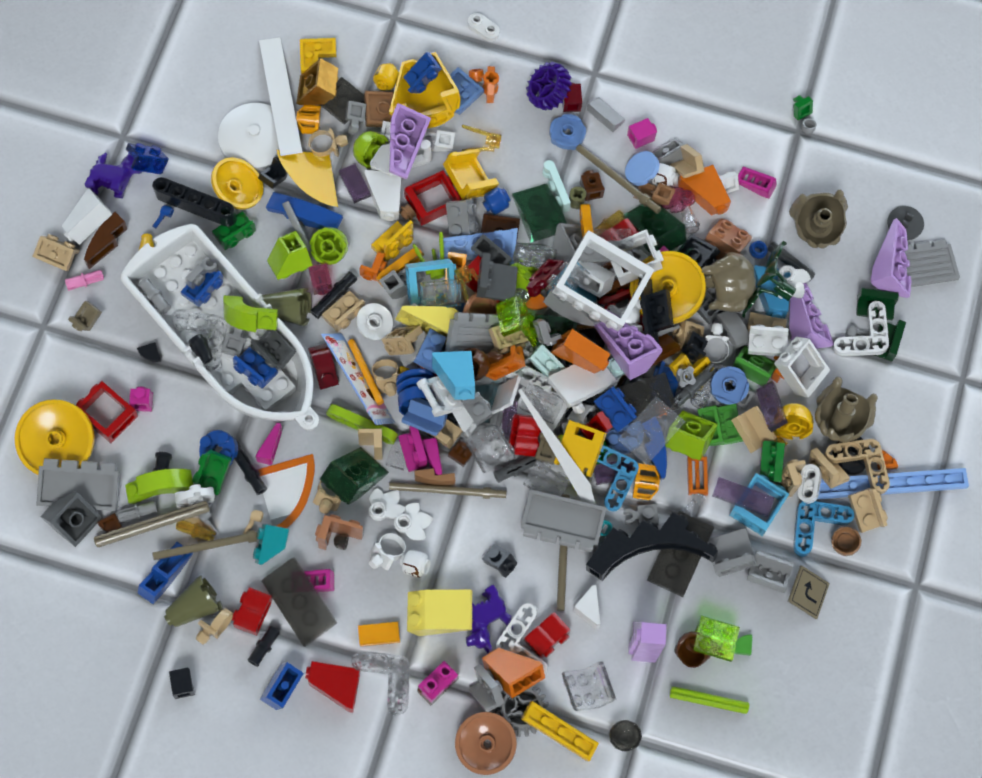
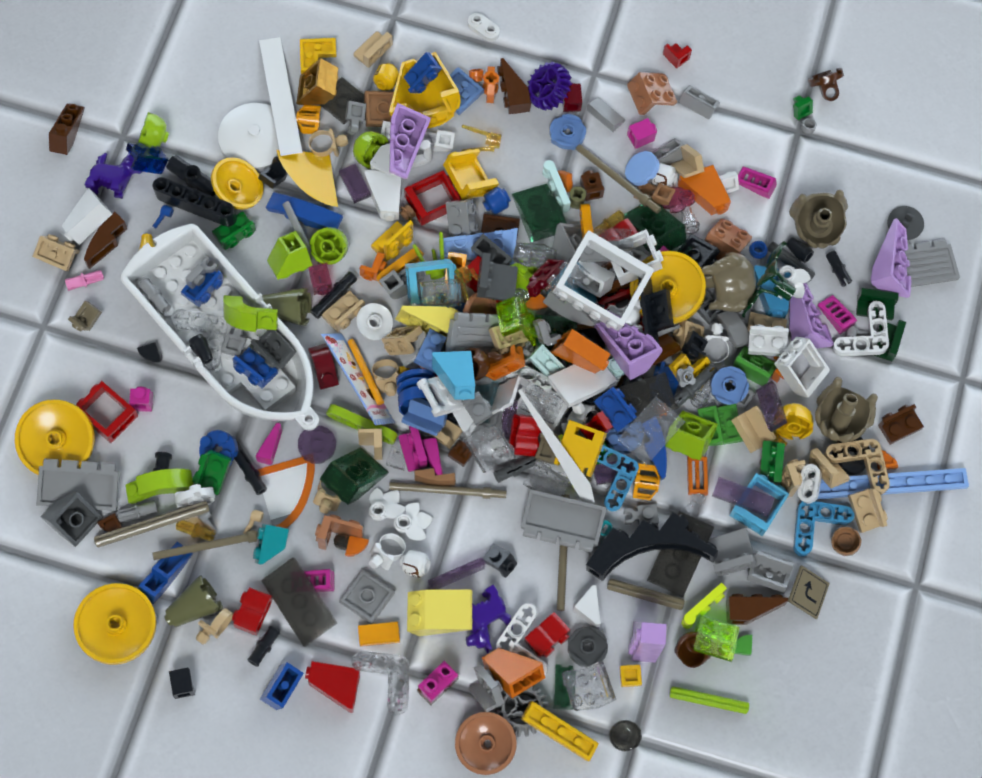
none -> reddish brown slope [49,104,85,155]
none -> yellow dish [73,583,157,665]
none -> lime cylinder [137,112,169,150]
none -> black piece [166,155,216,197]
none -> clear purple tile [298,426,336,464]
none -> light grey tile [339,569,395,624]
none -> orange tile [345,536,369,557]
none -> tan panel [354,31,393,68]
none -> clear purple tile [428,558,485,590]
none -> reddish brown slope [497,58,531,114]
none -> clear green hinge [553,664,574,710]
none -> orange tile [558,170,573,192]
none -> dark grey plate [567,627,608,668]
none -> dark tan axle [607,579,685,610]
none -> yellow tile [619,665,642,687]
none -> nougat bracket [627,72,677,115]
none -> red panel [663,43,692,69]
none -> light grey slope [679,85,720,119]
none -> neon yellow plate [681,583,727,629]
none -> reddish brown slope [726,594,789,625]
none -> black cone [786,237,814,263]
none -> reddish brown tile [808,68,844,101]
none -> dark pink slope [817,295,857,334]
none -> black axle [826,251,852,287]
none -> reddish brown bracket [878,404,924,445]

